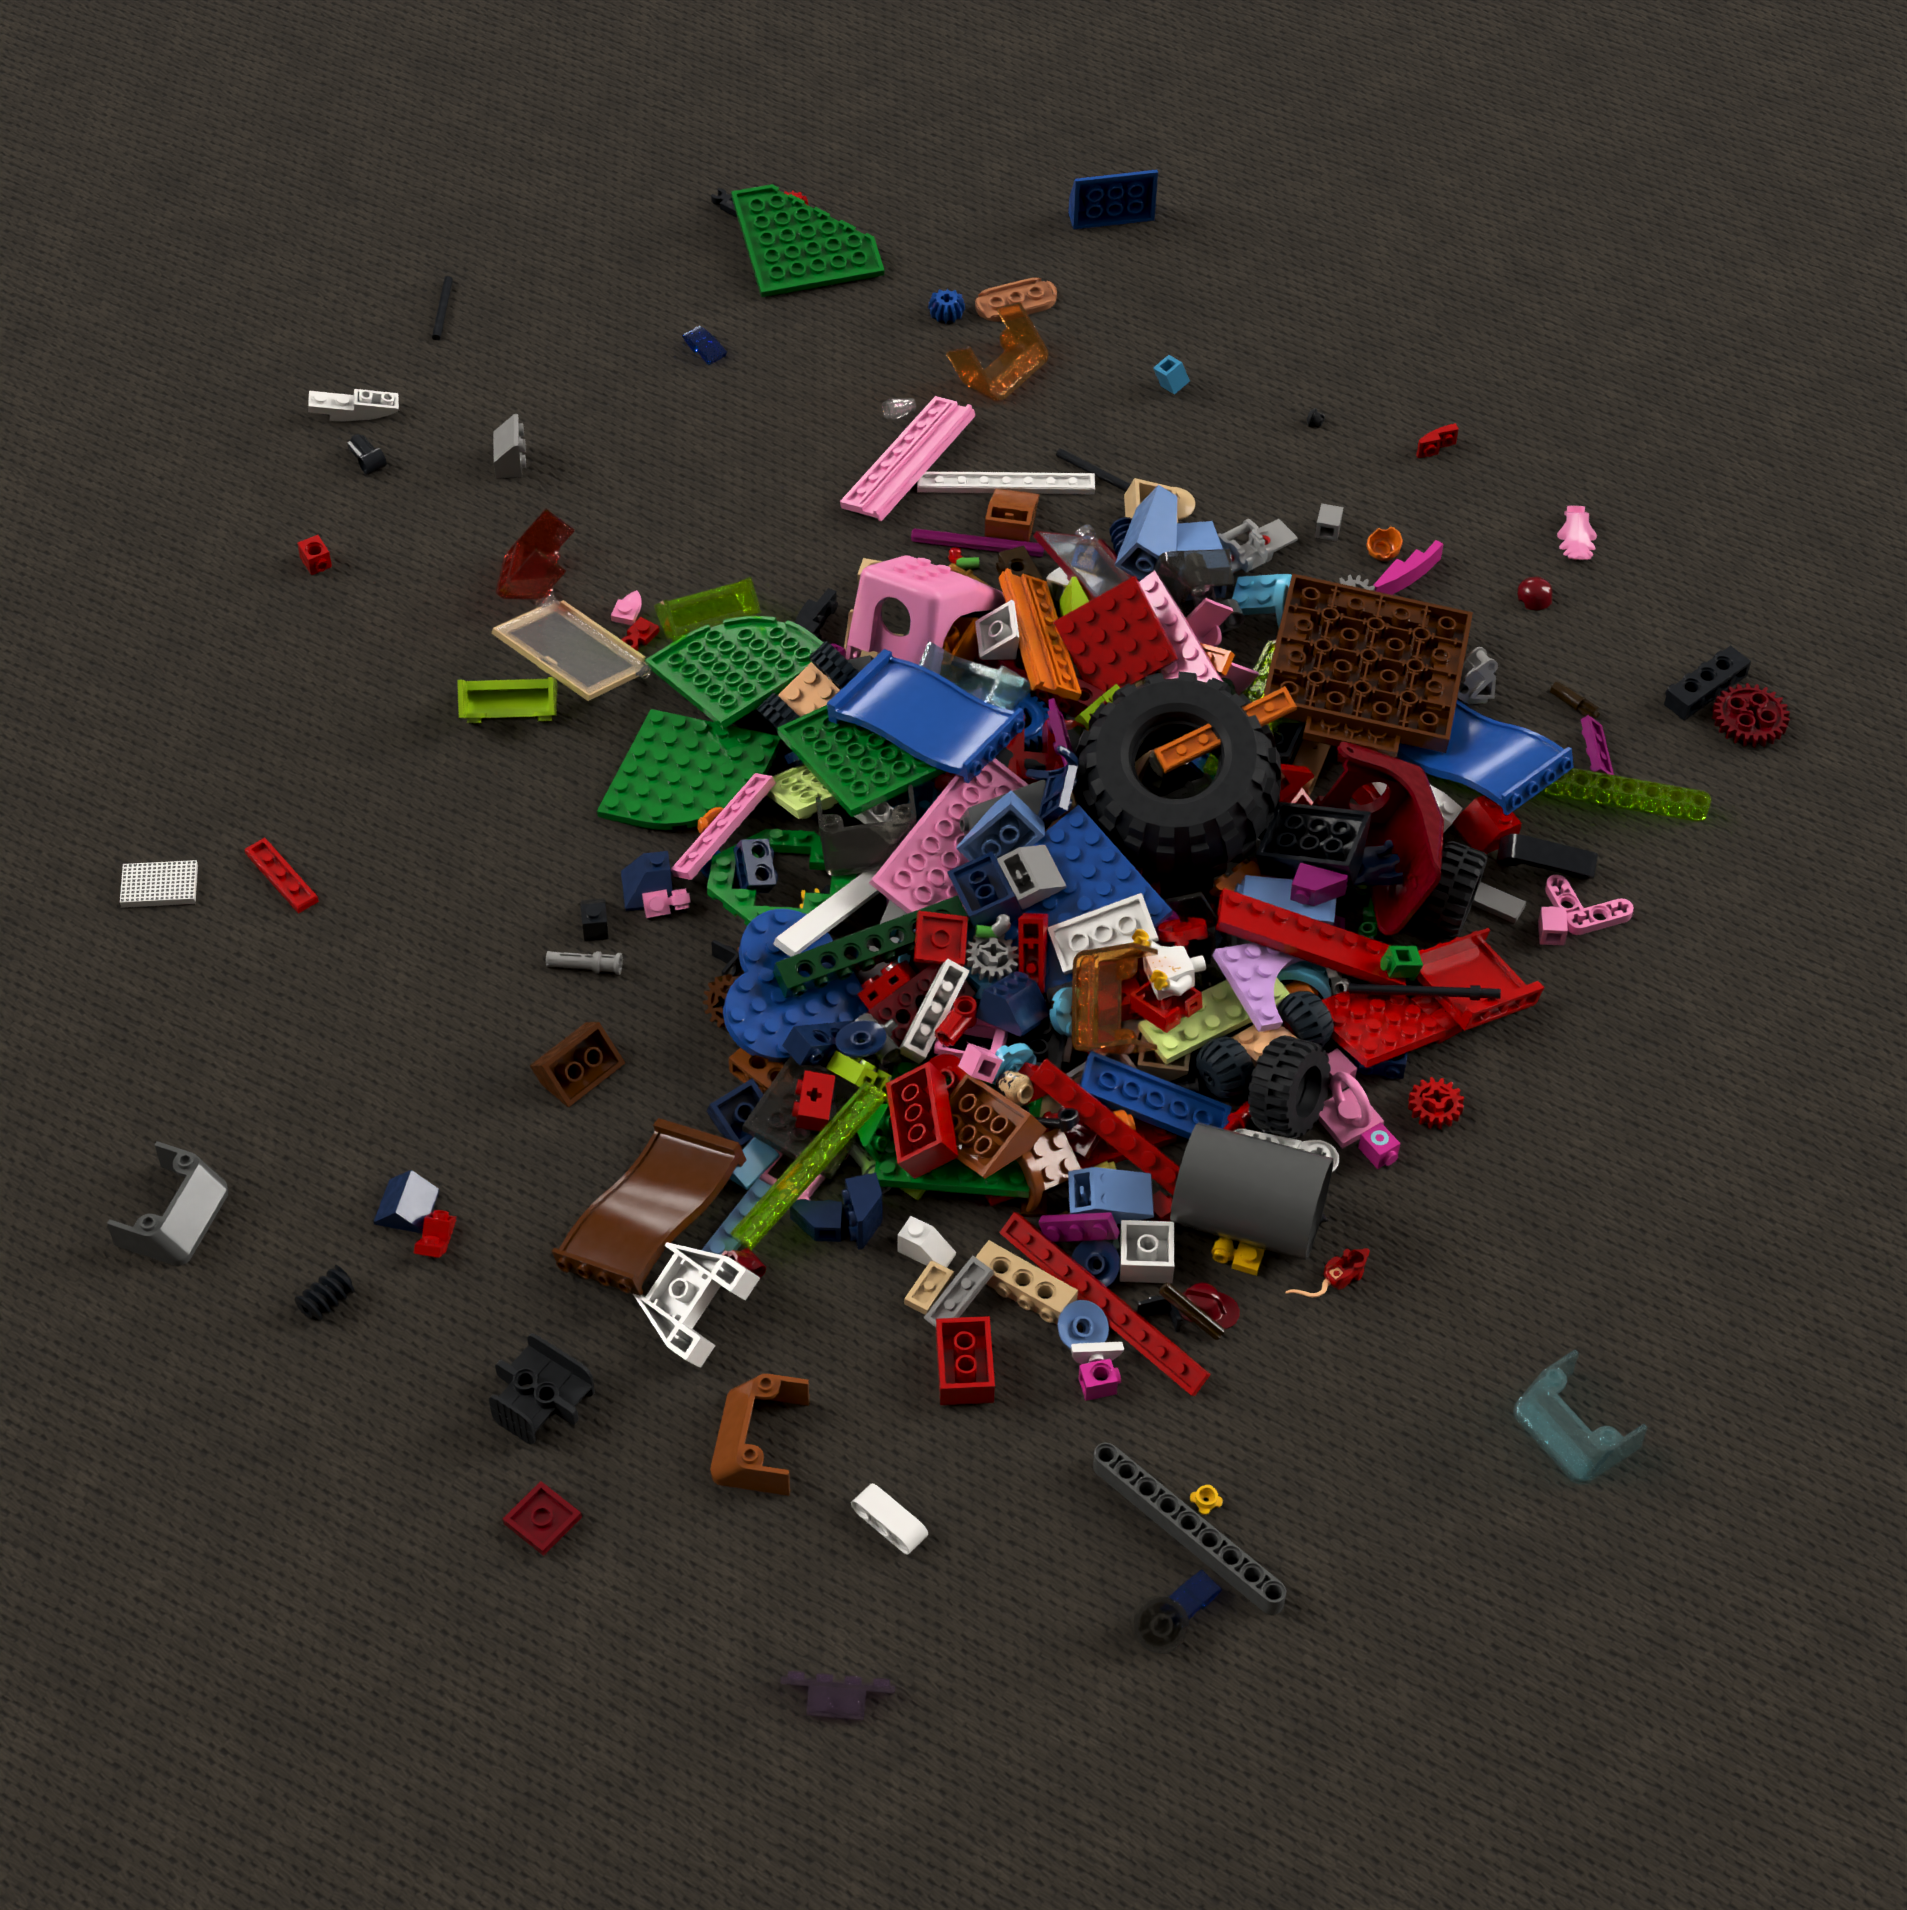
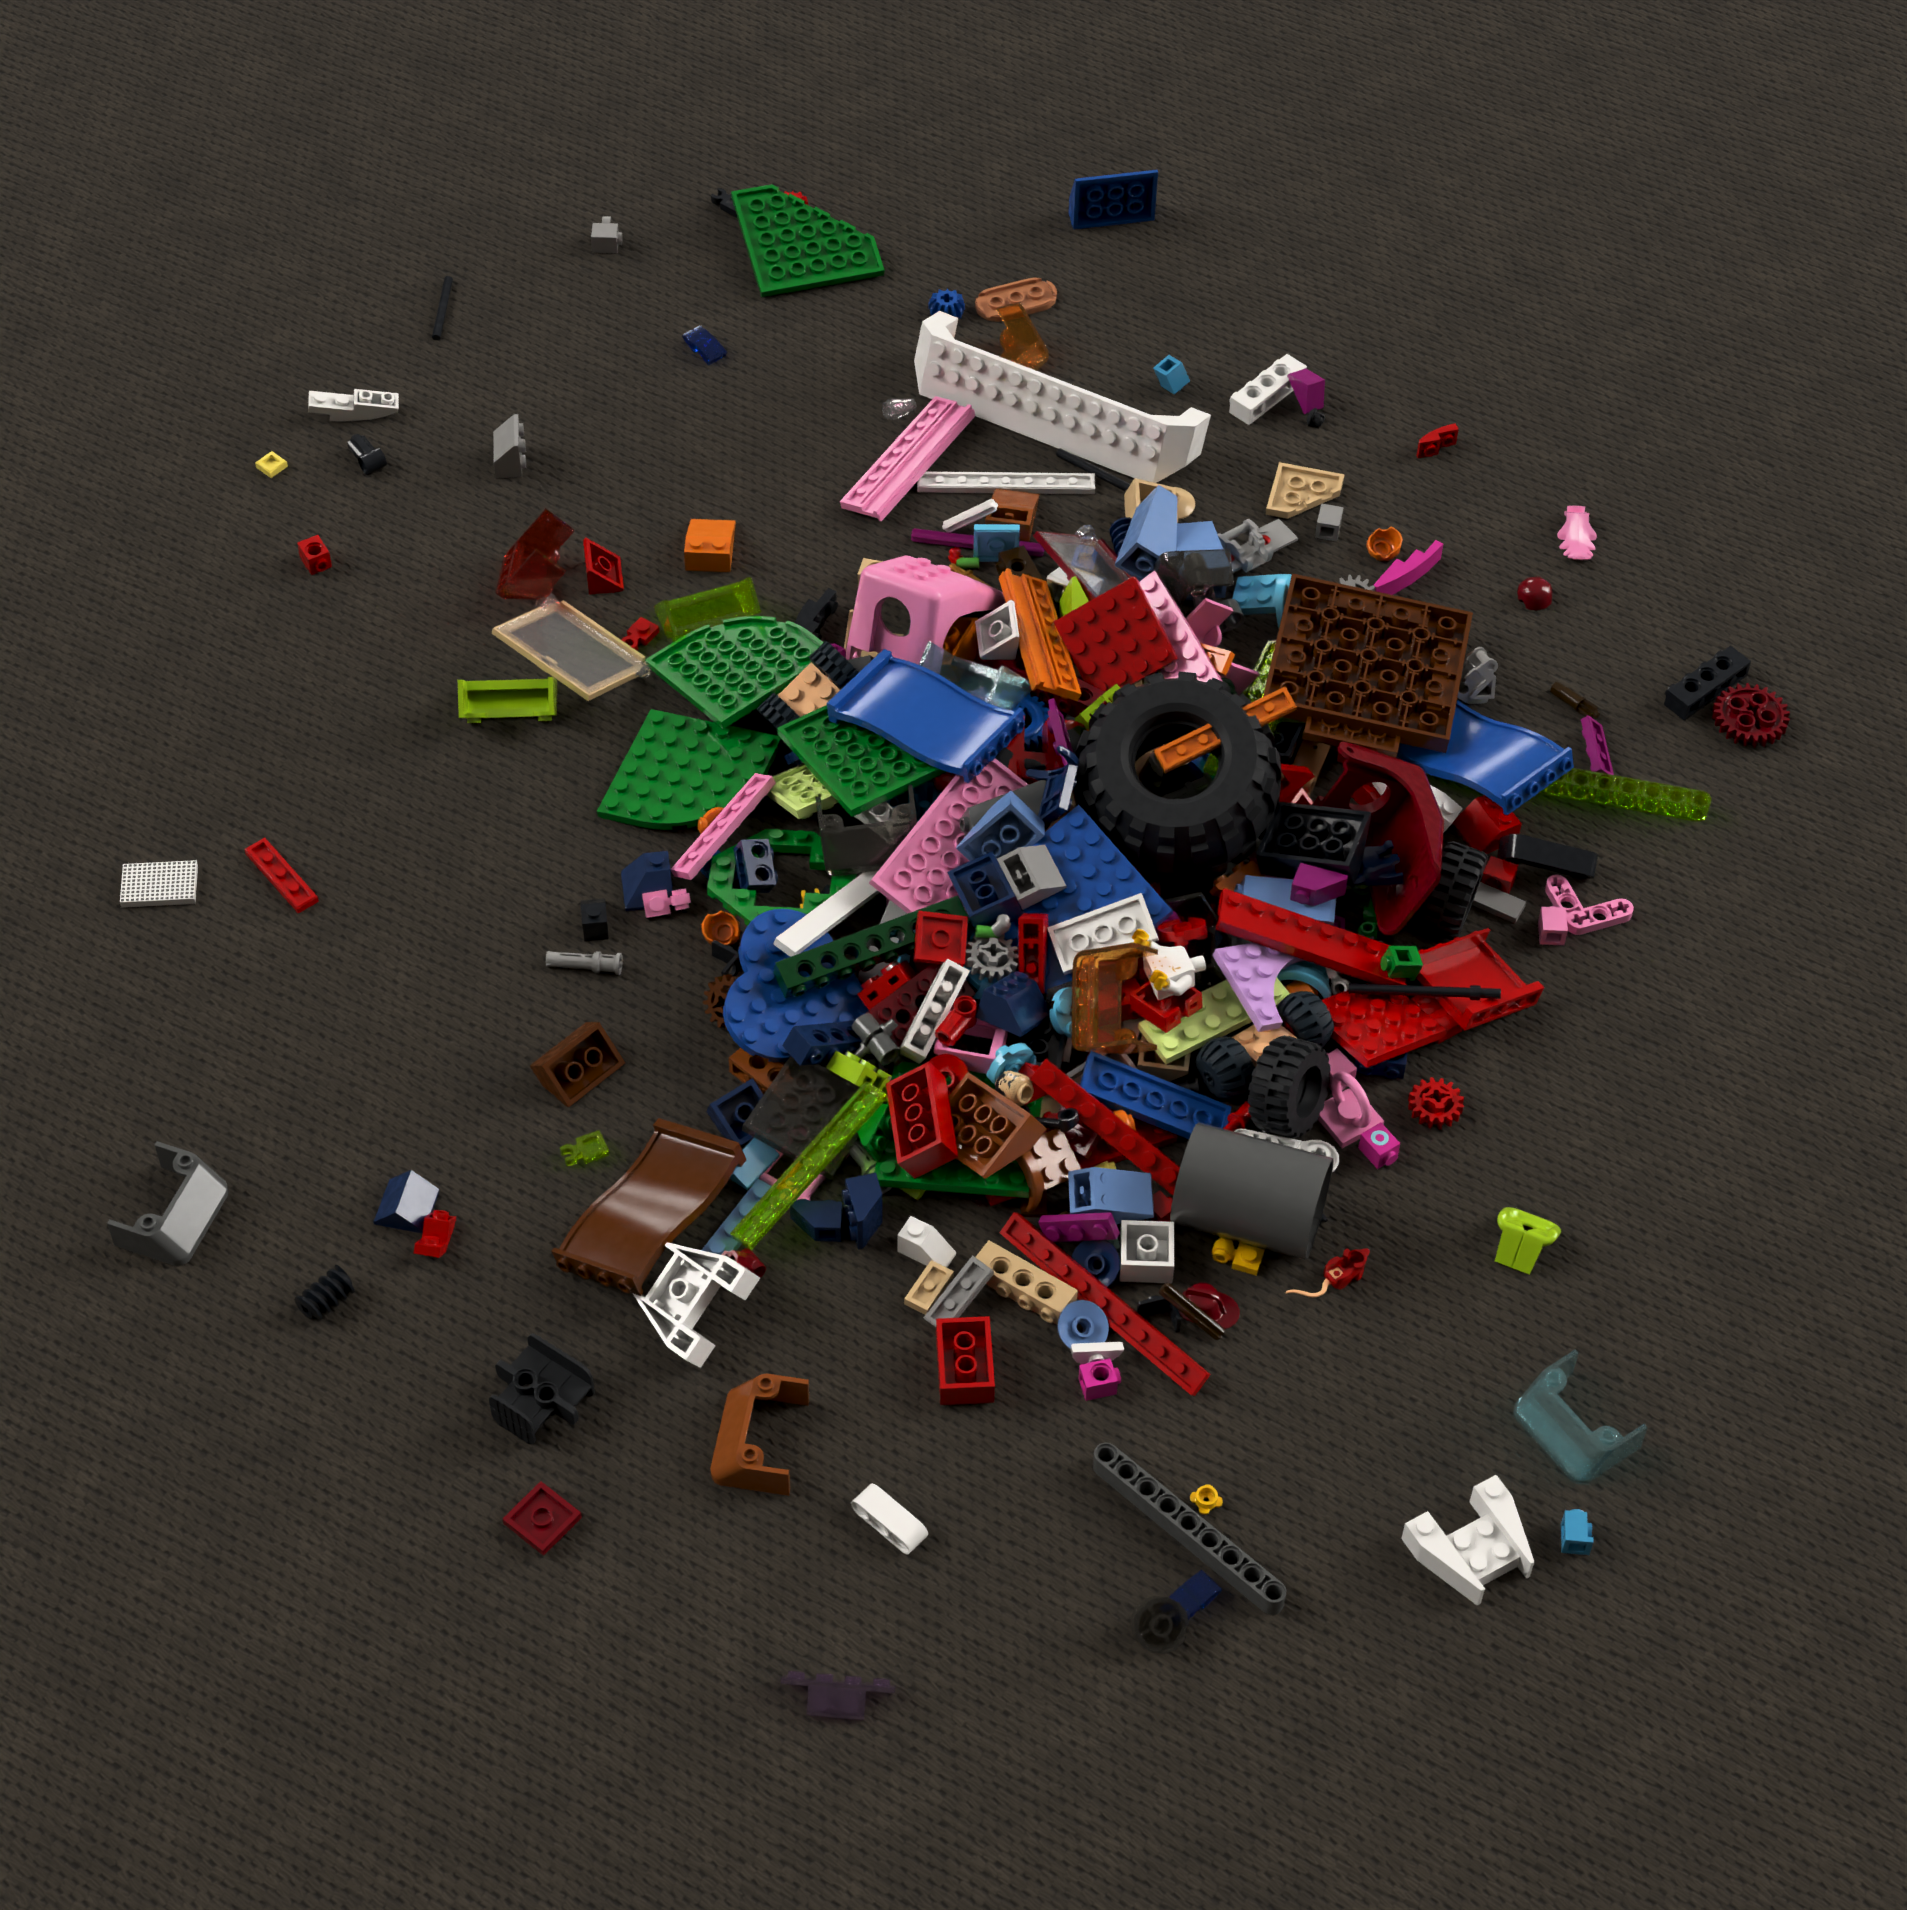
bright pink plate [611,590,642,625] -> none
red brick [792,1070,835,1132] -> none
dark blue dish [835,1020,887,1058] -> none
bright pink brick [958,1043,1003,1084] -> none
none -> light yellow tile [255,451,288,478]
none -> clear neon green plate [560,1130,609,1166]
none -> red slope [583,538,624,595]
none -> light grey brick [591,216,623,253]
none -> orange slope [684,519,736,572]
none -> orange hair [701,910,741,946]
none -> white arch [914,311,1211,483]
none -> white axle [942,499,998,533]
none -> medium azure plate [973,524,1020,562]
none -> white brick [1229,354,1307,425]
none -> tan plate [1266,462,1344,519]
none -> magenta slope [1287,368,1325,415]
none -> white wedge [1401,1475,1534,1605]
none -> red brick [1481,856,1519,894]
none -> lime piece [1495,1207,1561,1275]
none -> dark azure brick [1561,1509,1593,1555]

